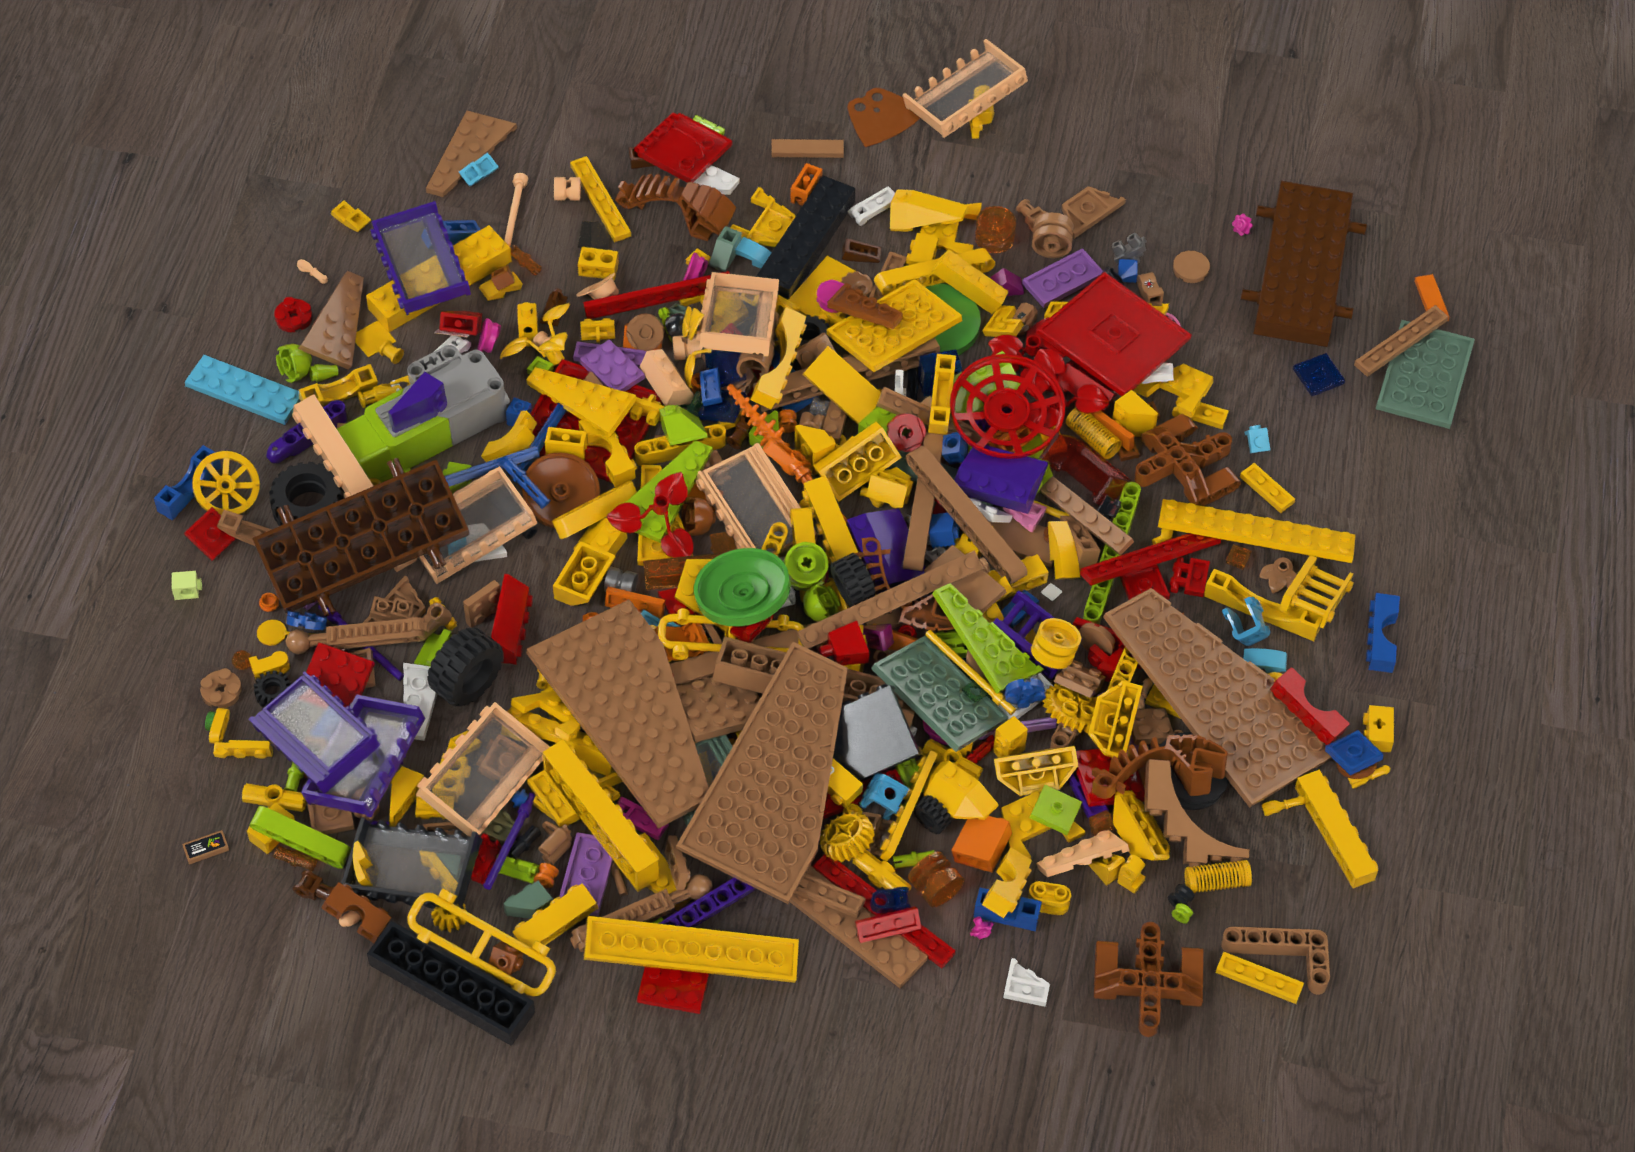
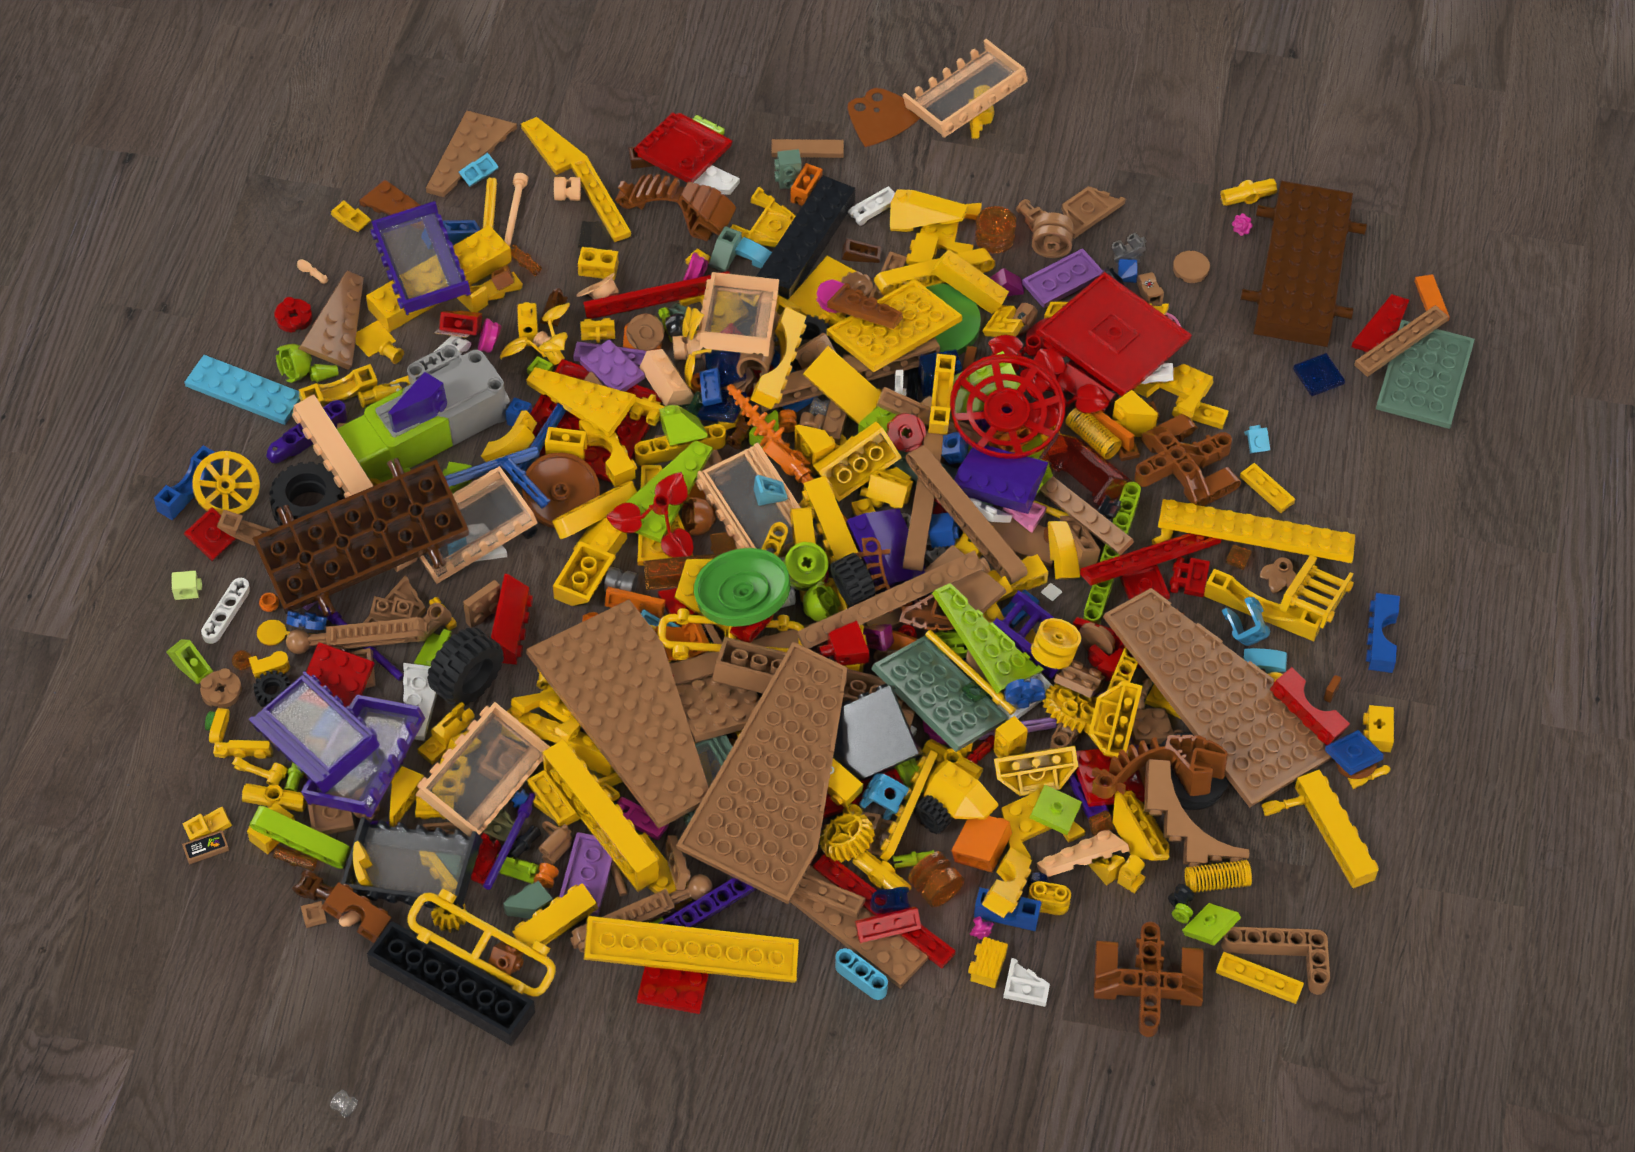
none -> lime slope [166,639,213,684]
none -> yellow slope [183,806,232,841]
none -> white beam [201,578,250,644]
none -> yellow brick [232,757,288,786]
none -> medium nougat plate [301,901,327,928]
none -> clear wheel [330,1089,358,1117]
none -> dark orange wing [359,180,425,231]
none -> yellow plate [417,702,475,765]
none -> yellow slope [457,285,488,312]
none -> yellow axle [483,178,497,228]
none -> yellow wing [521,117,586,175]
none -> medium azure slope [753,475,788,506]
none -> sand green brick [774,149,802,189]
none -> medium azure beam [835,948,888,1000]
none -> yellow plate [851,498,875,517]
none -> dark orange beam [962,346,977,371]
none -> yellow brick [968,937,1008,988]
none -> clear blue tile [1027,872,1049,887]
none -> lime plate [1182,903,1241,945]
none -> yellow piece [1220,178,1277,206]
none -> dark orange tile [1324,675,1342,703]
none -> red wing [1351,294,1409,352]

